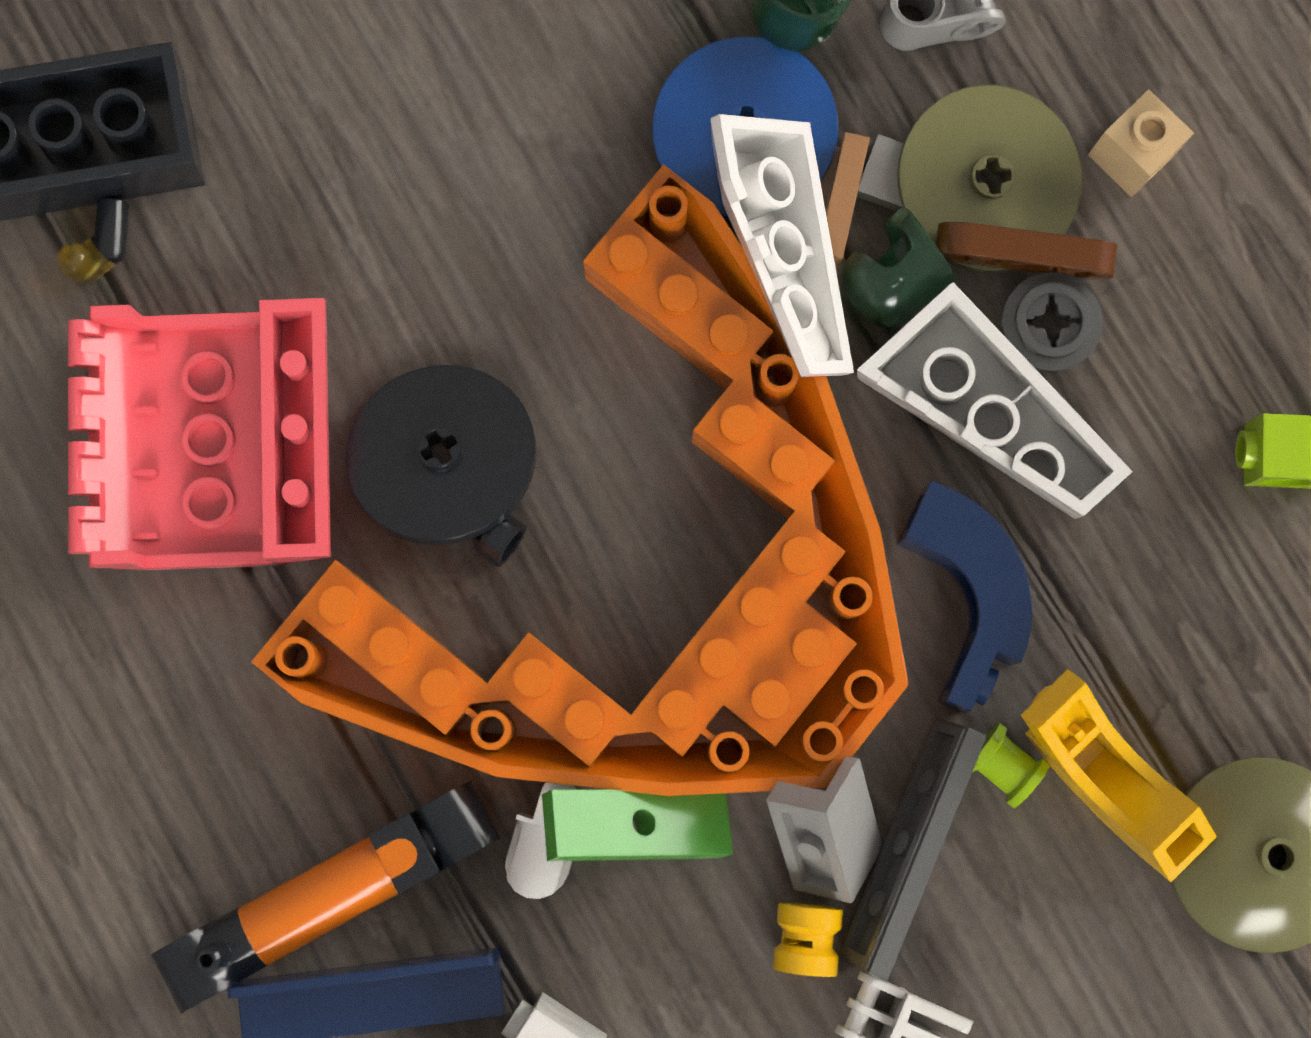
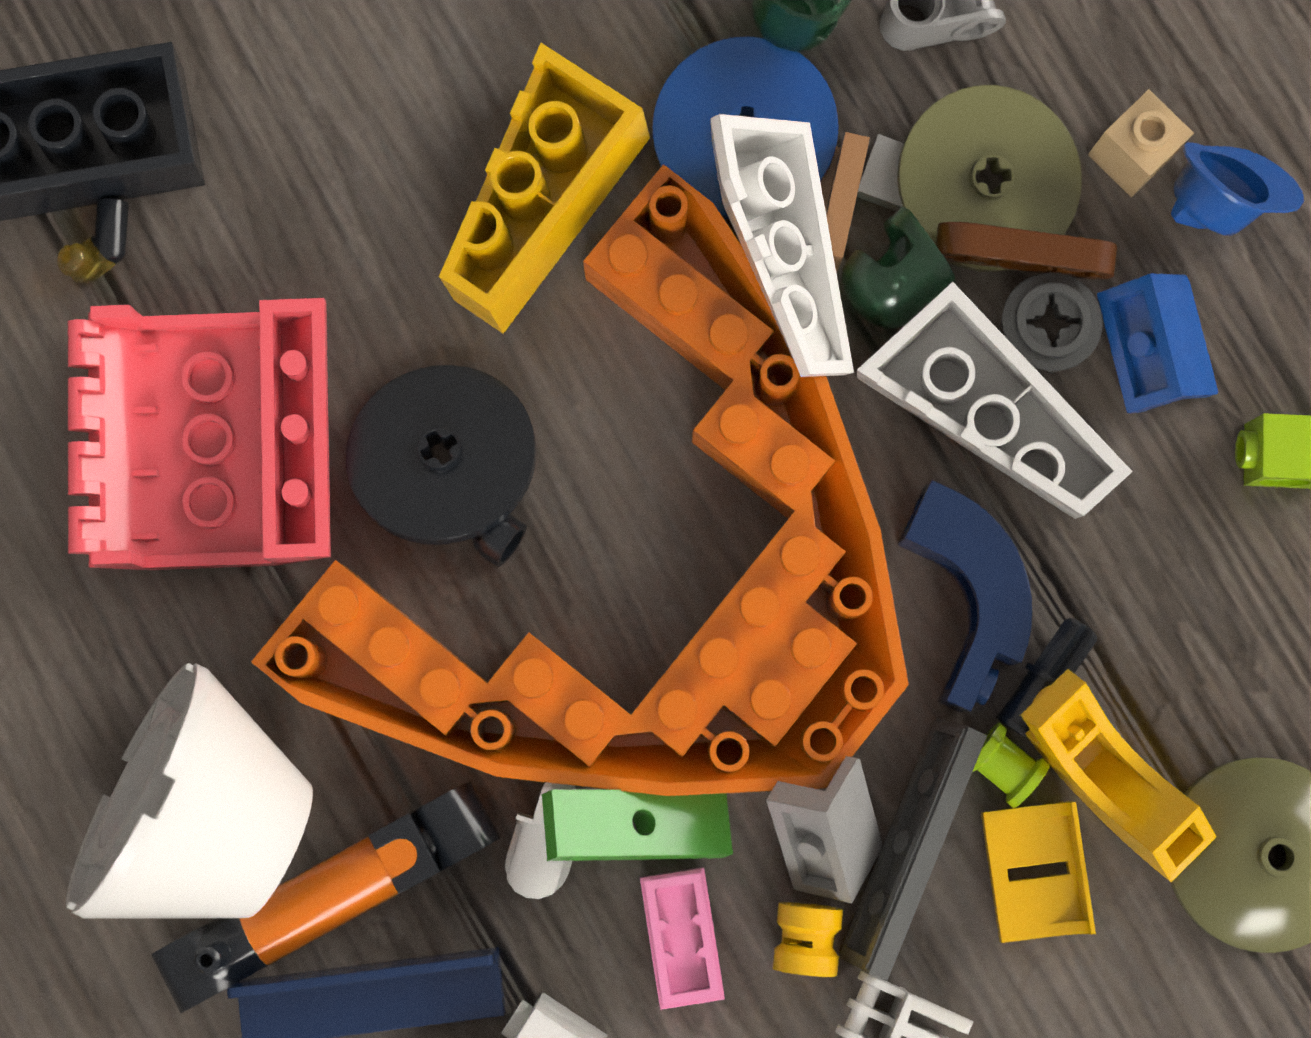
none -> white cone [66,663,313,918]
none -> yellow wedge [439,43,650,334]
none -> bright pink plate [640,867,725,1010]
none -> yellow piece [981,801,1096,943]
none -> black axle [995,618,1097,741]
none -> blue panel [1097,273,1218,414]
none -> blue piece [1171,142,1304,236]

